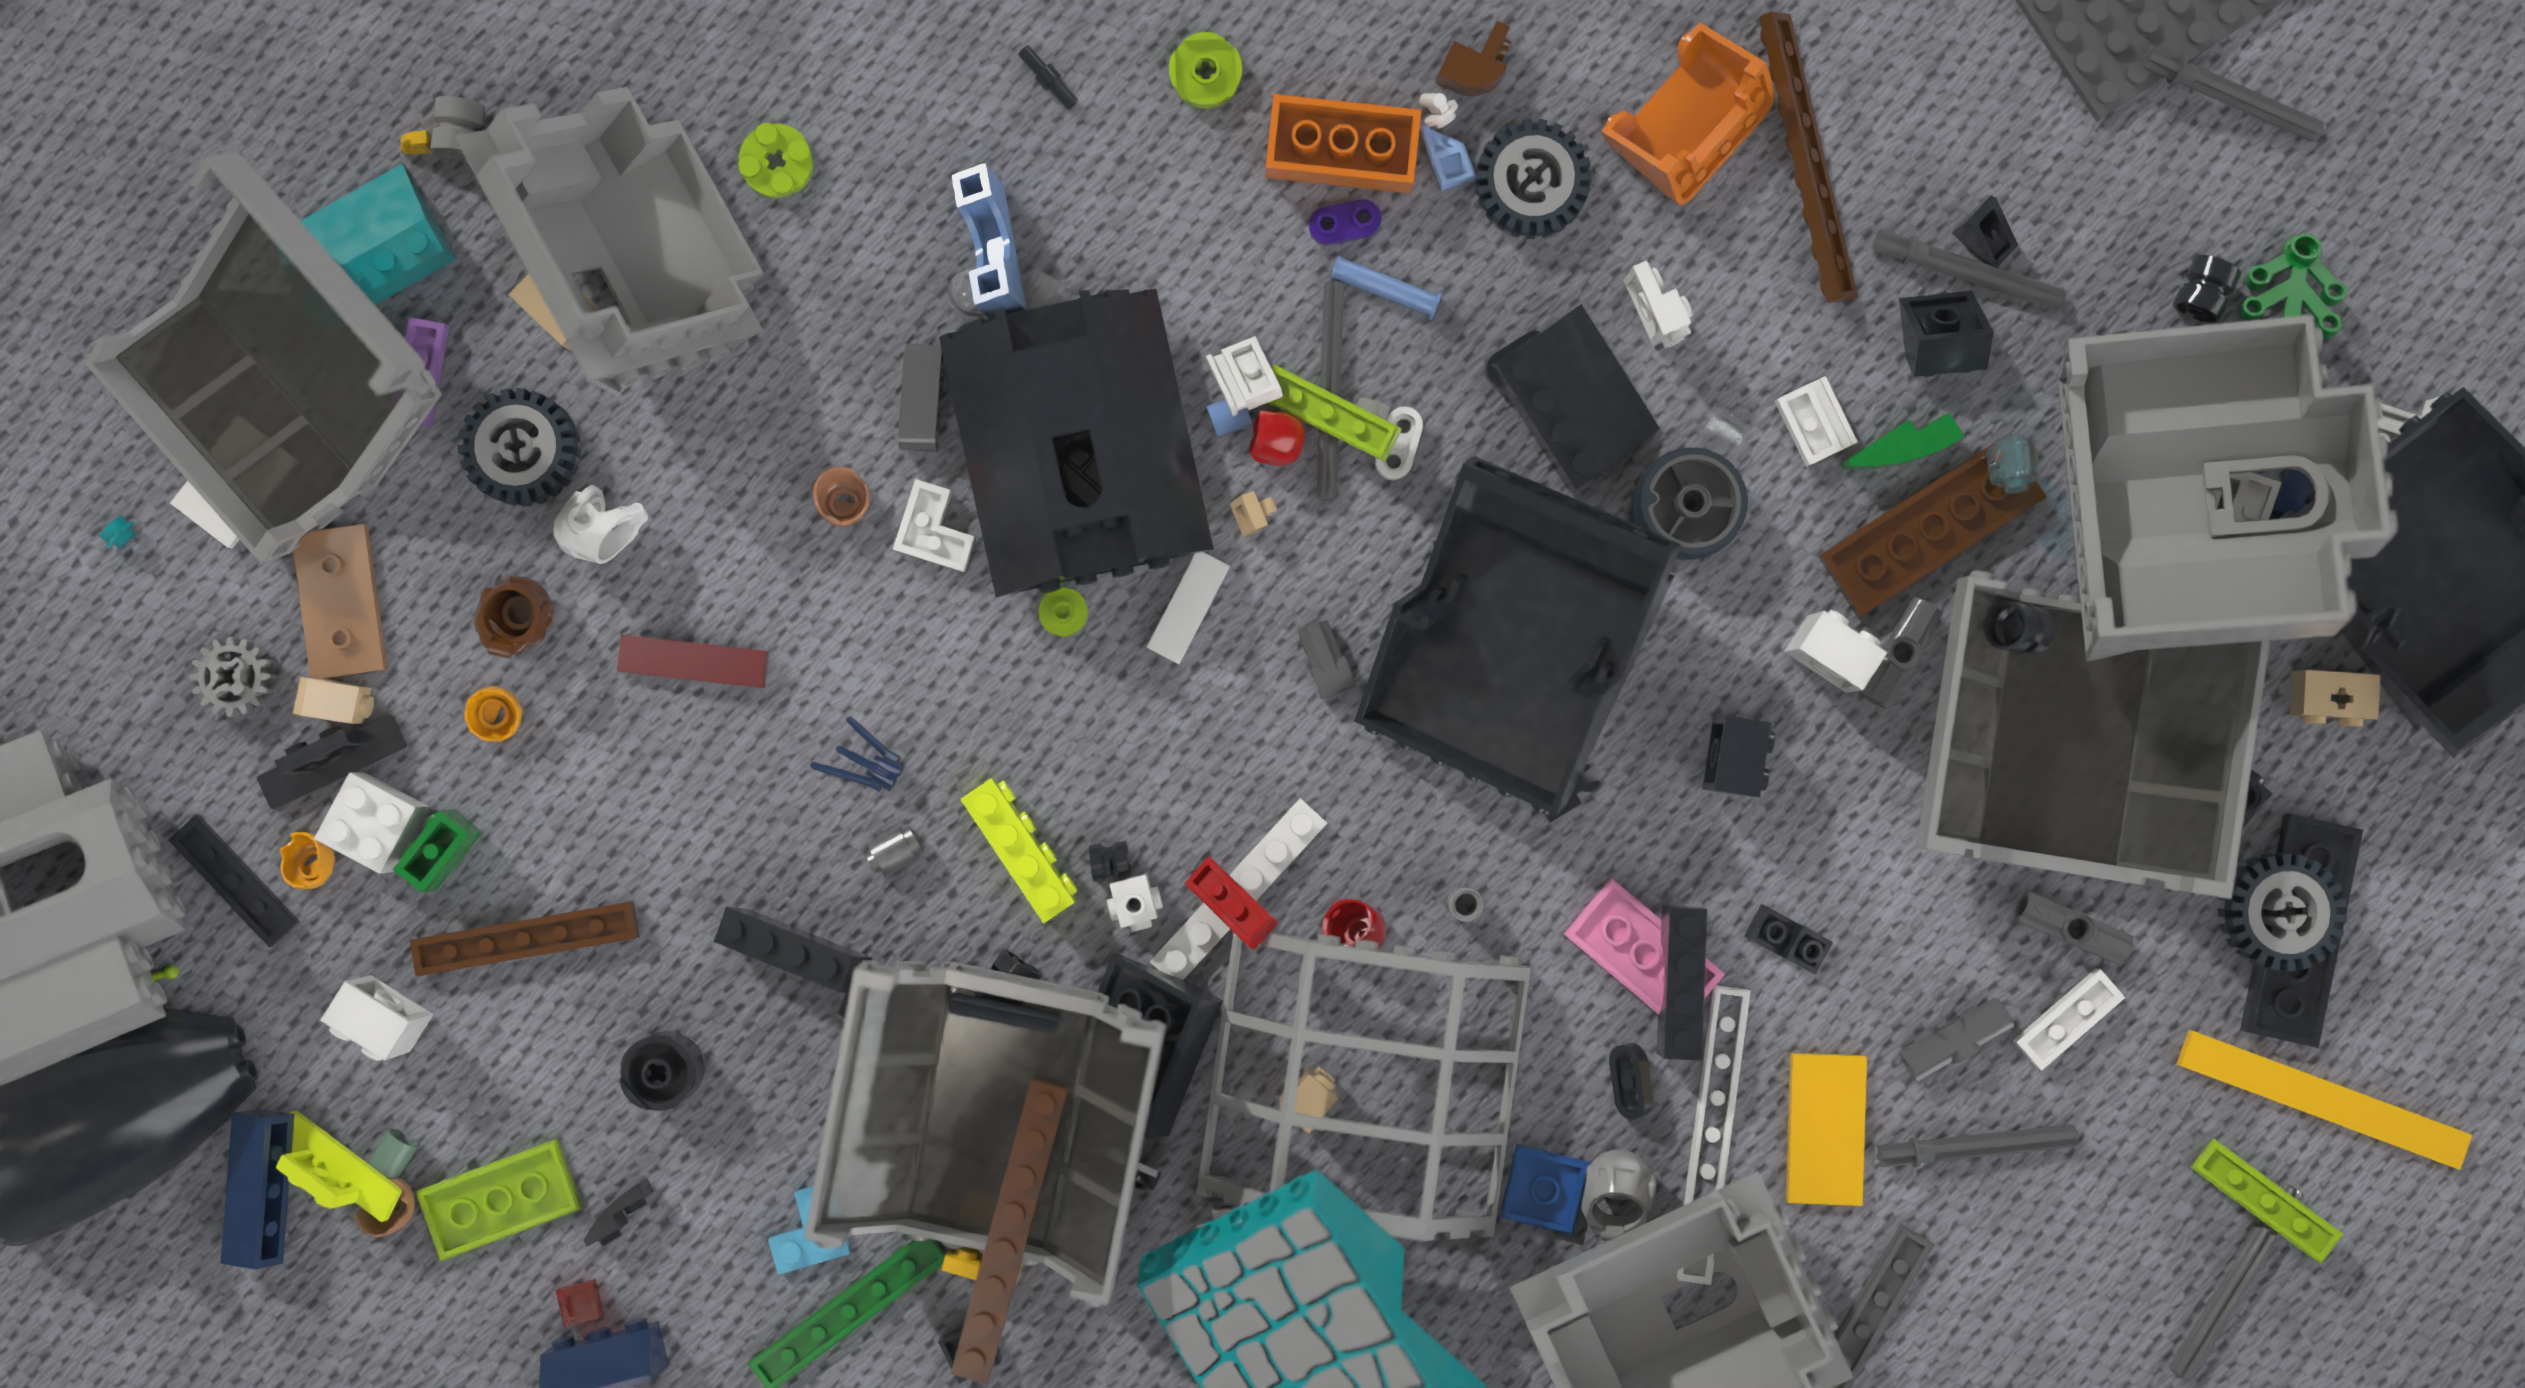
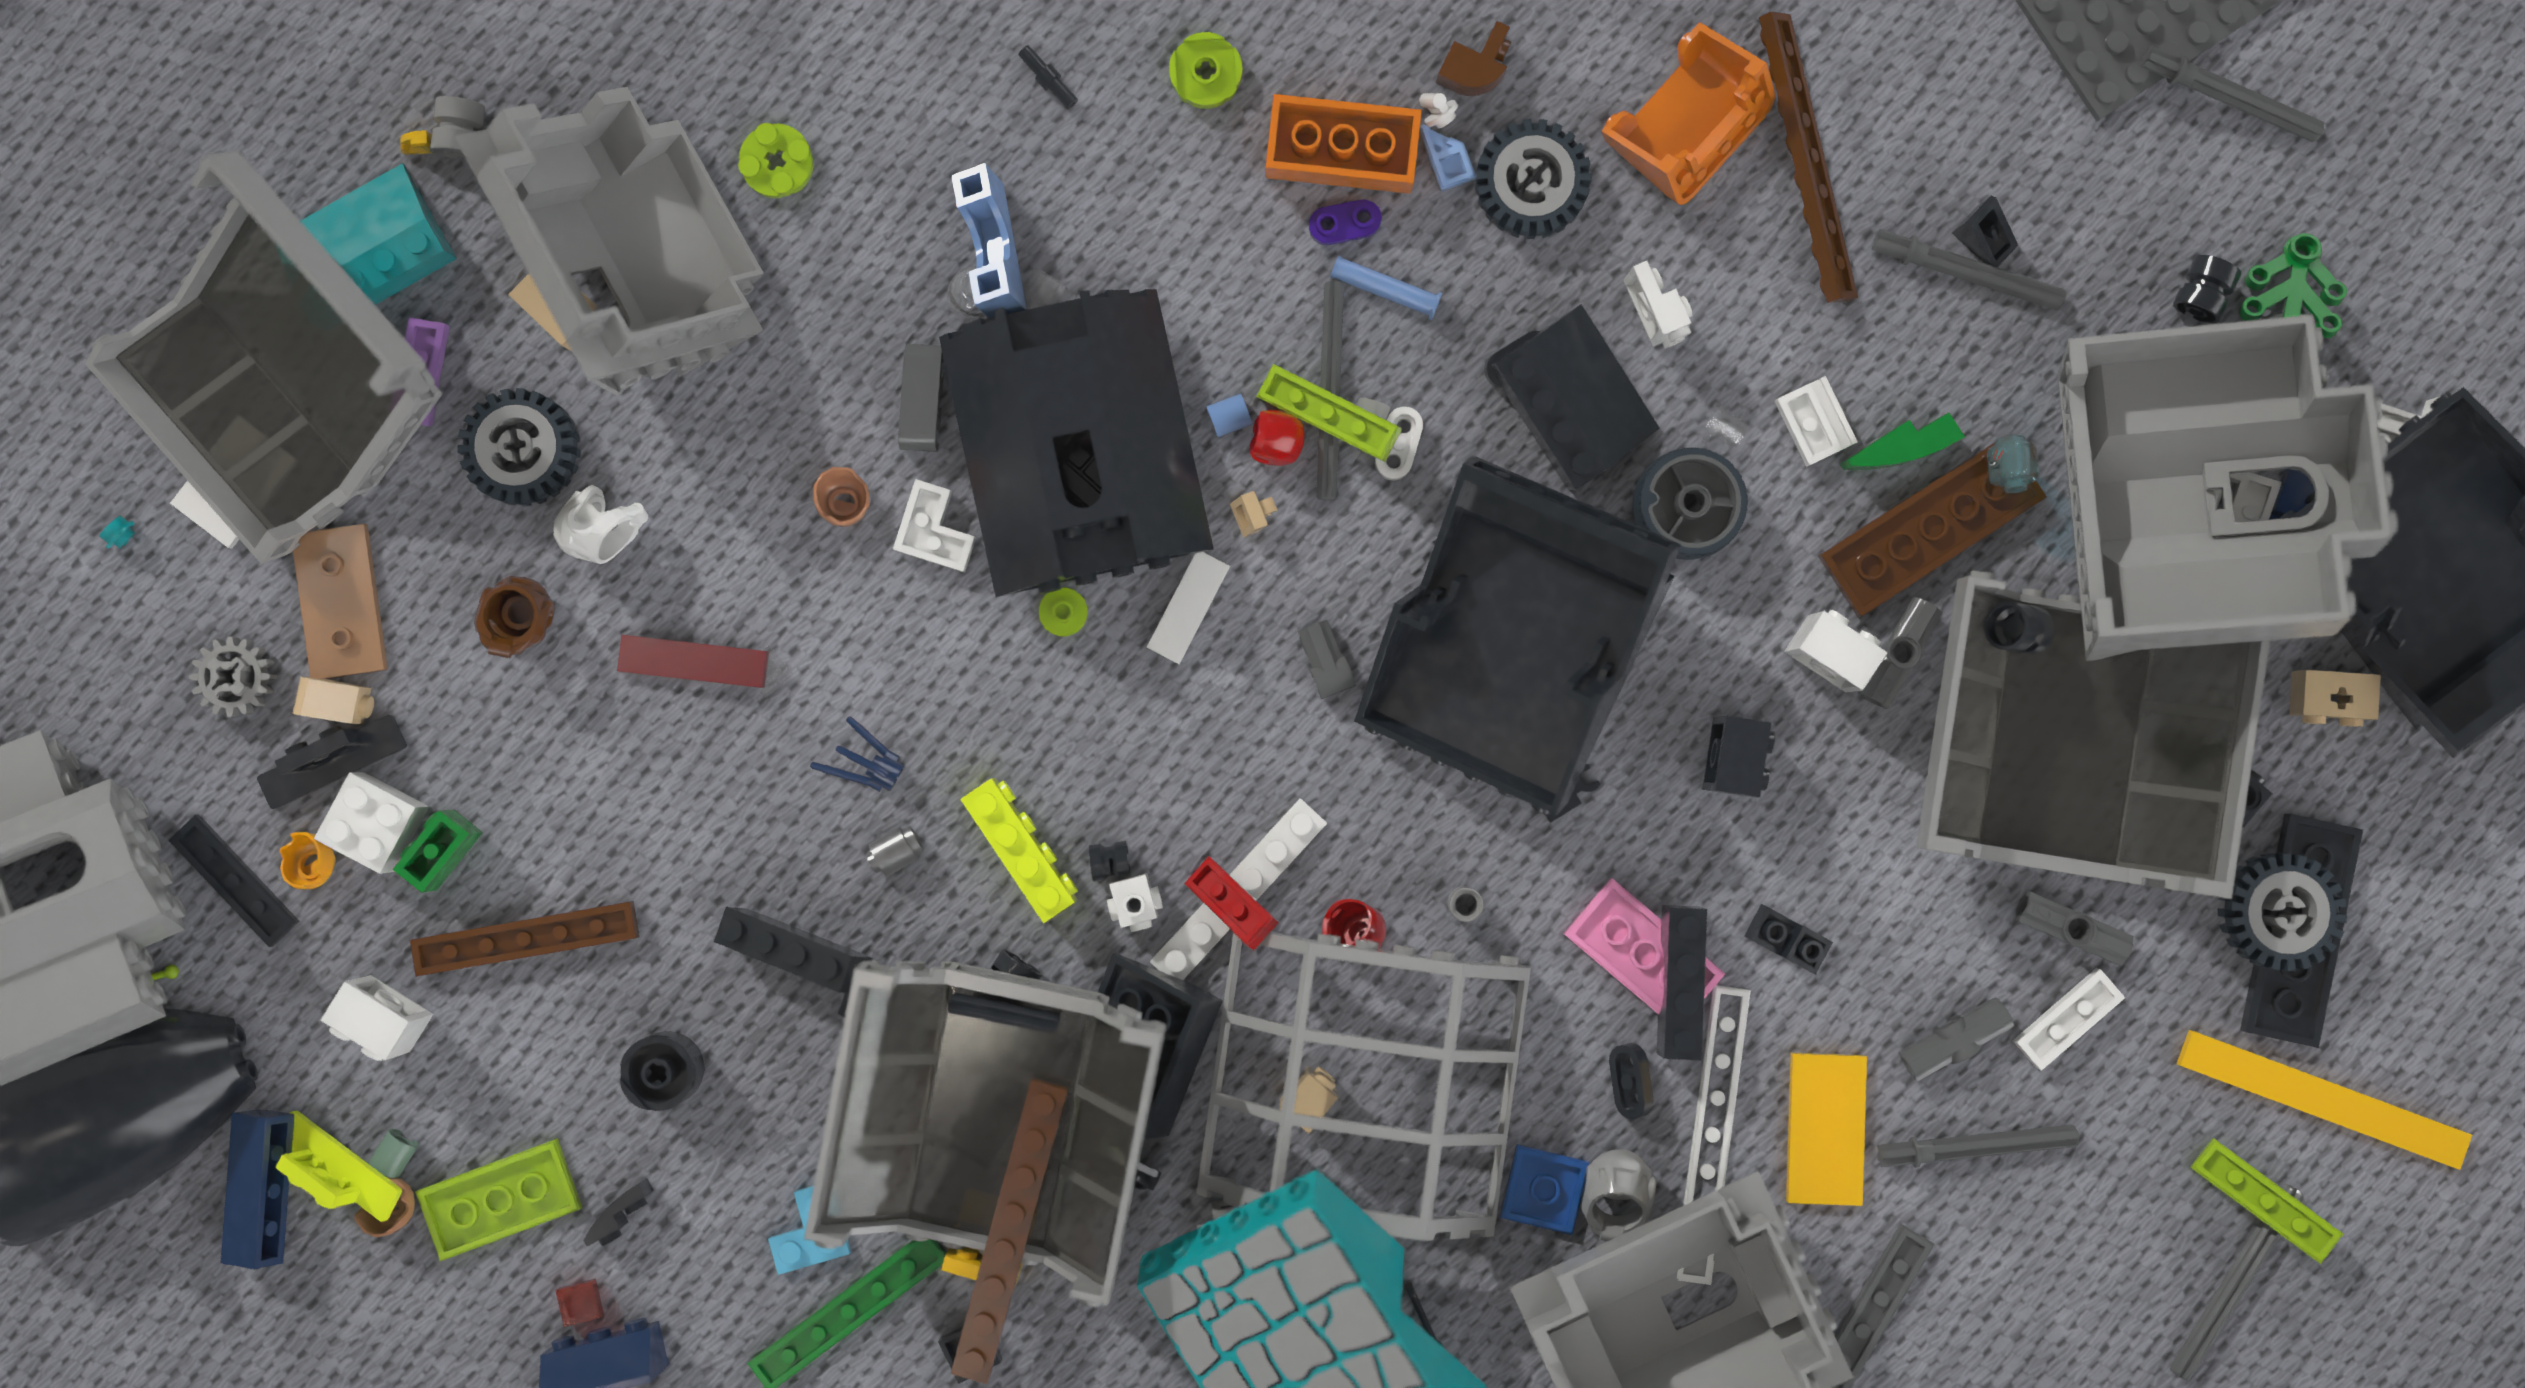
light orange hair [464,686,523,742] -> none
white plate [1206,336,1283,416] -> none
black slope [1899,291,1994,377] -> none
none -> black hinge [1405,1282,1444,1348]

